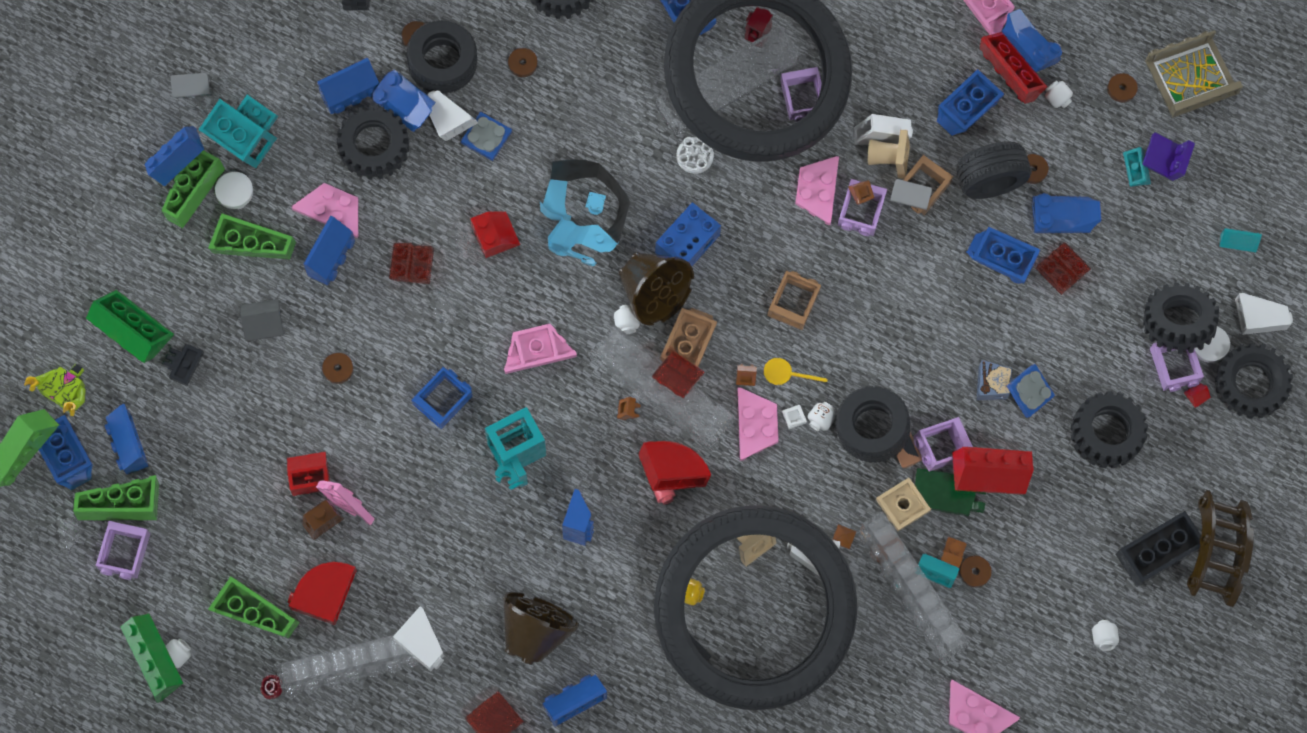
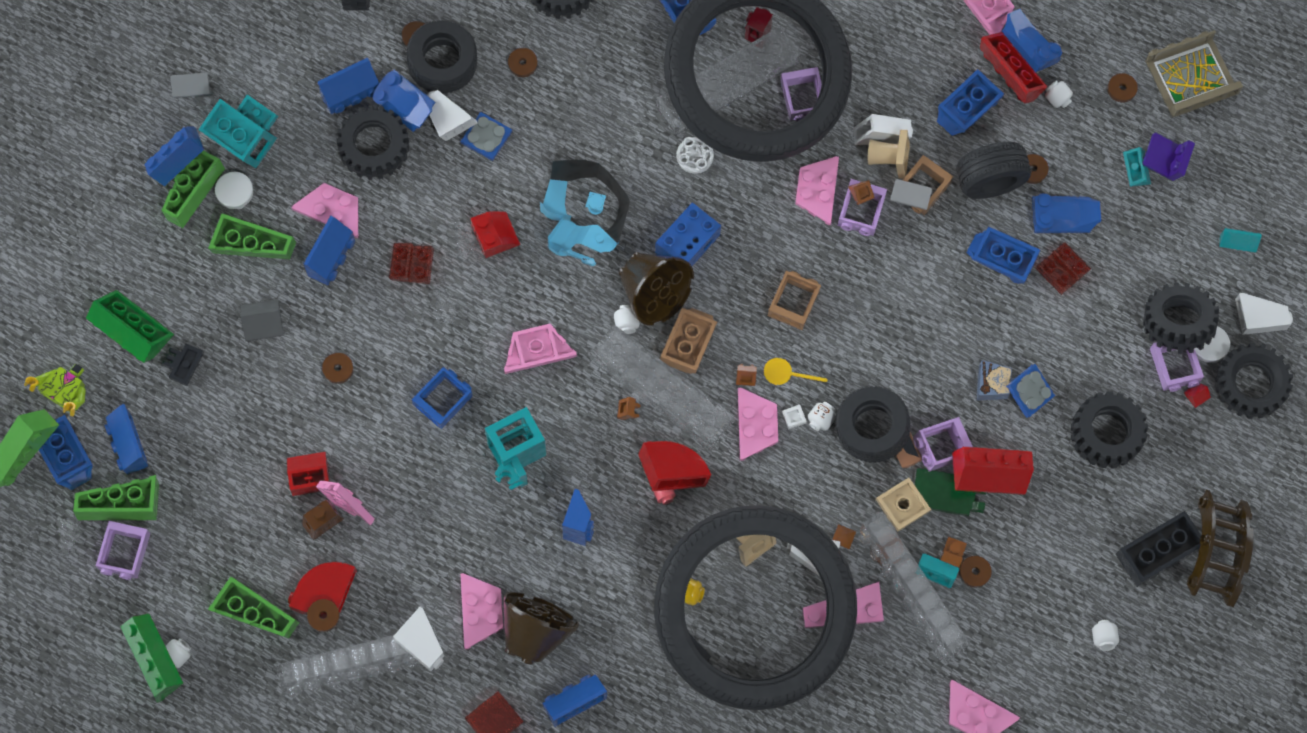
dark red plate [260,675,284,699] -> none
clear red slope [652,351,705,399] -> none
none -> reddish brown piece [307,599,340,632]
none -> bright pink wing [460,573,503,650]
none -> bright pink wing [803,582,884,628]

